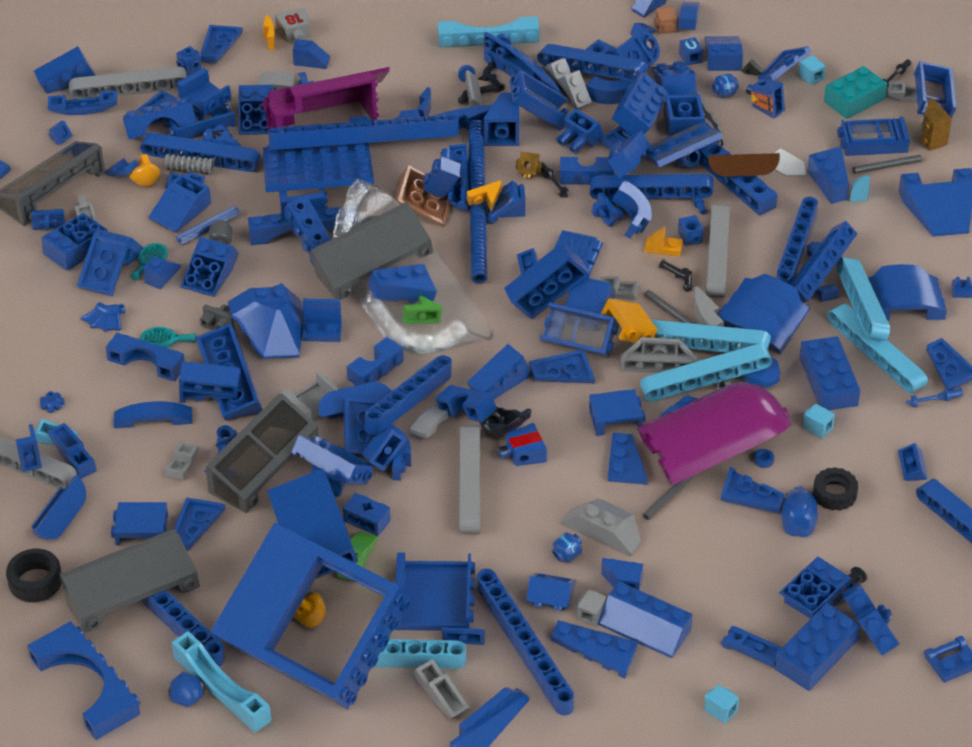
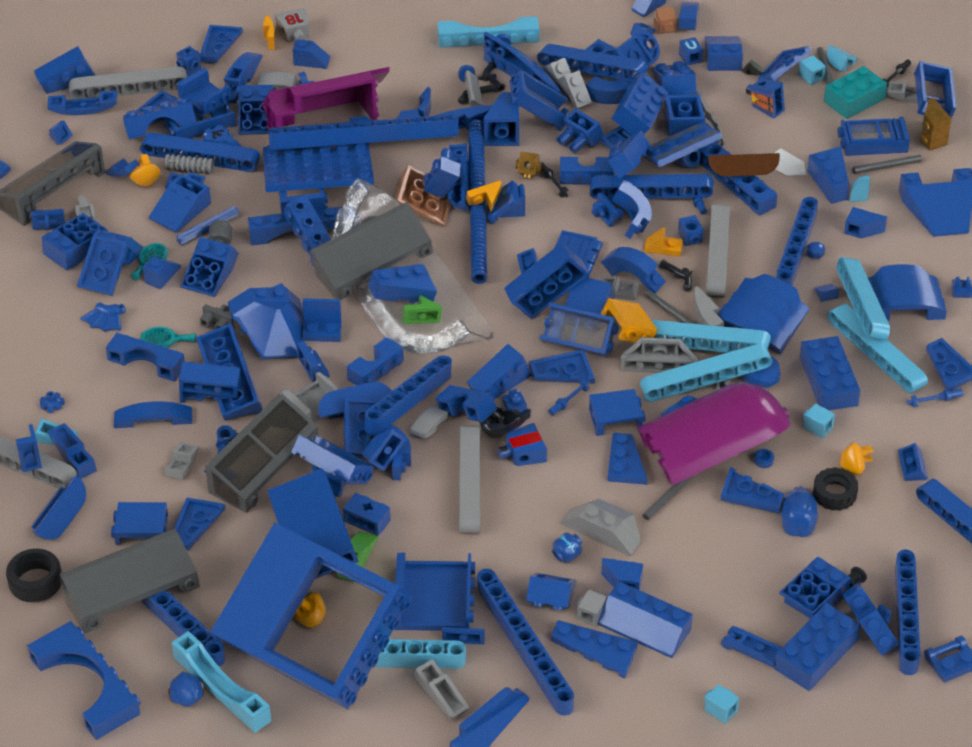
blue head [712,74,739,98] -> none
blue brick [790,221,858,303] -> none
none -> blue slope [224,52,263,103]
none -> blue bracket [297,340,330,383]
none -> blue tile [502,389,527,412]
none -> blue piece [548,380,591,416]
none -> blue arch [601,247,666,293]
none -> dark grey piece [817,47,833,84]
none -> medium azure brick [827,45,858,71]
none -> light orange piece [839,442,873,475]
none -> blue slope [844,207,887,239]
none -> blue beam [895,549,921,675]

